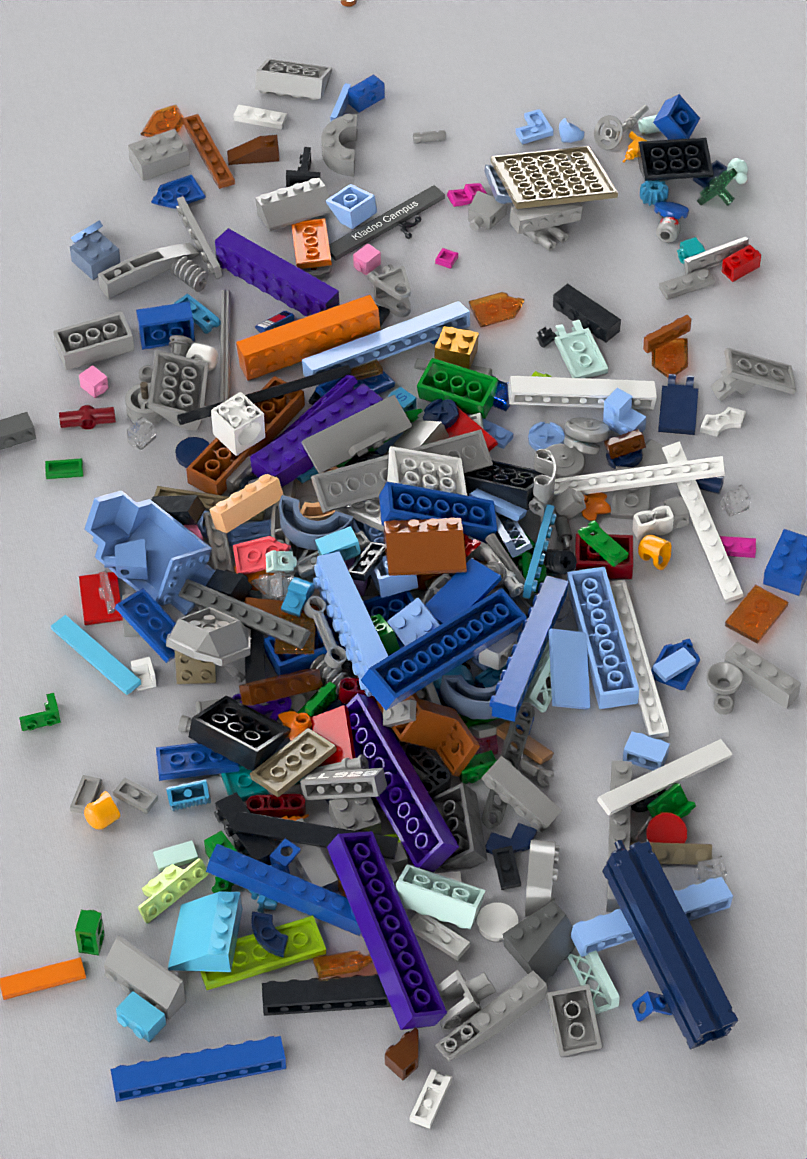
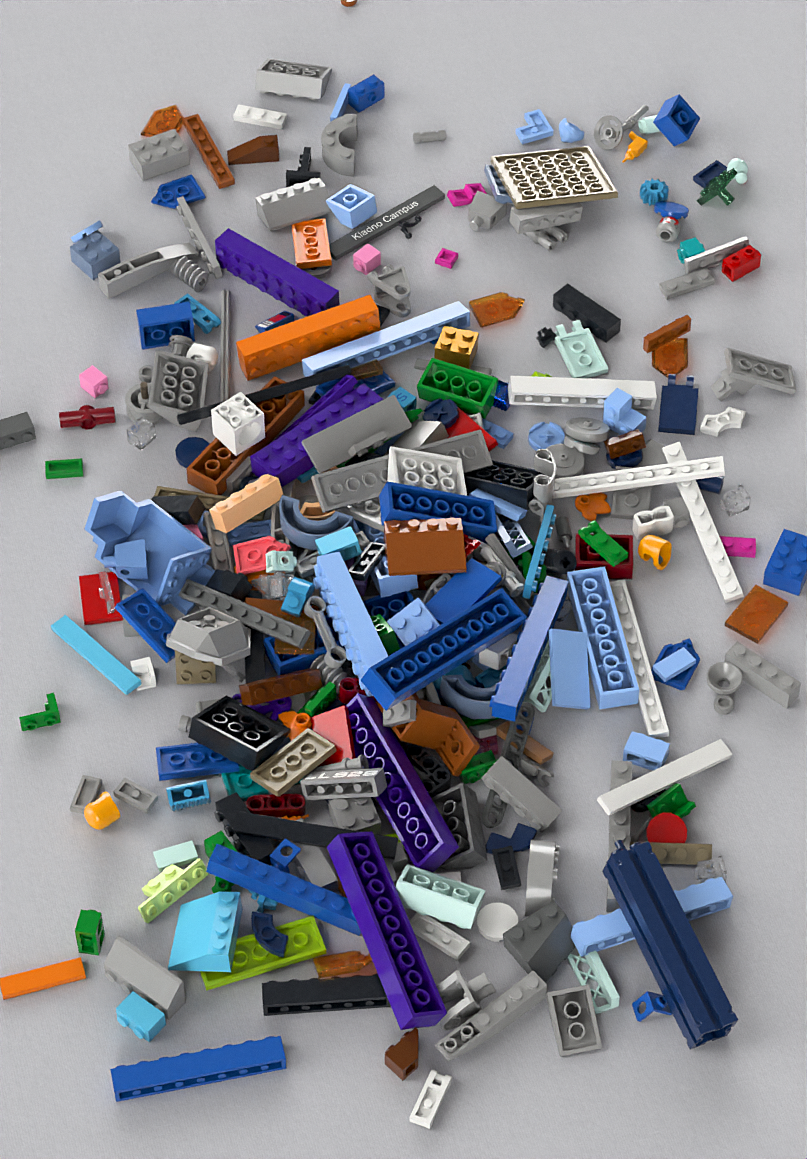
light grey brick [53,311,135,370] -> none
light grey brick [553,487,586,520] -> none
black slope [637,137,714,181] -> none

